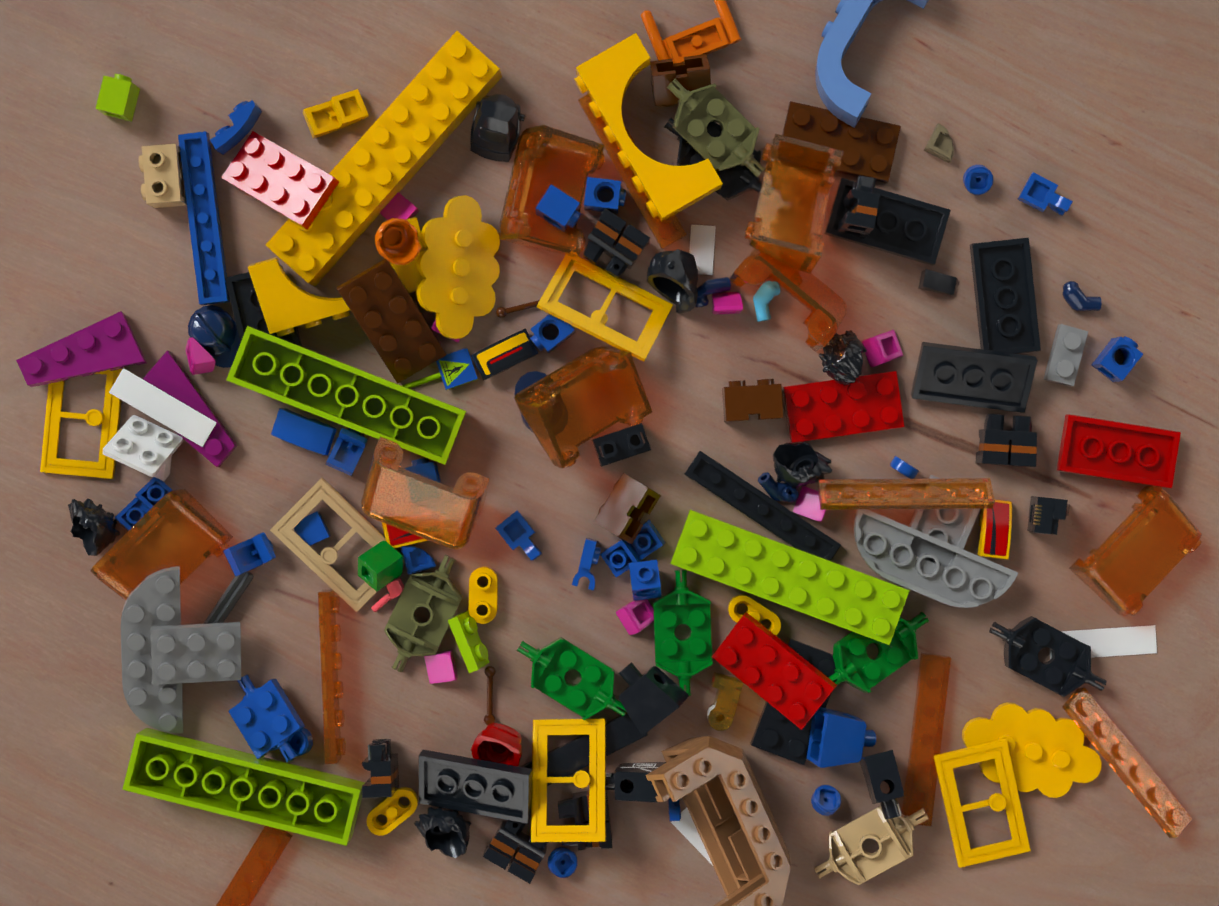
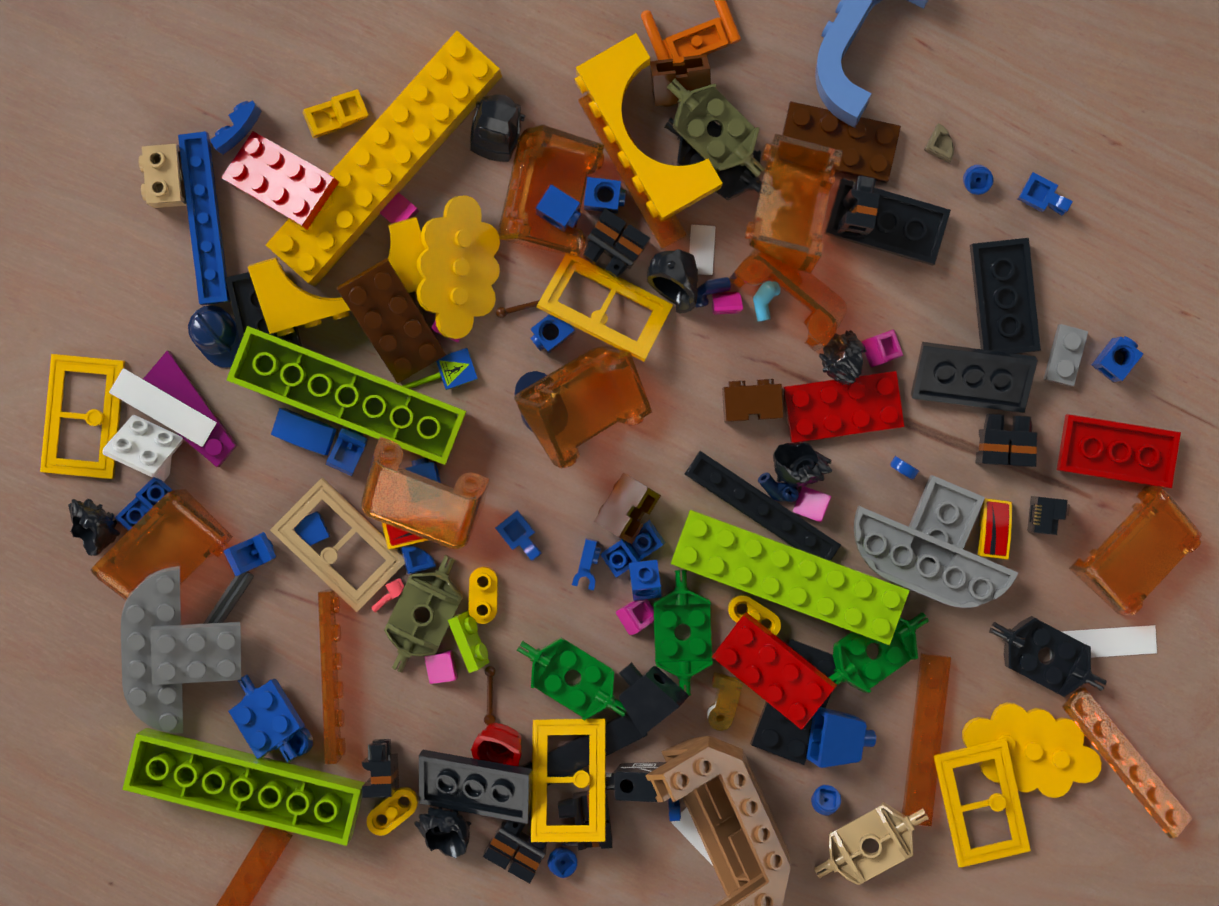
magenta wing [16,311,147,387] -> none
lime brick [95,74,140,122] -> none
dark pink slope [185,337,216,375] -> none
green panel [358,540,403,592] -> none
orange hair [375,218,421,265] -> none
slope [471,328,538,381] -> none
black hips [592,423,651,467] -> none
clear orange plate [818,478,995,510] -> none
black torso [860,750,905,820] -> none
black piece [918,269,957,295] -> none
dark blue arm [1062,281,1102,311] -> none

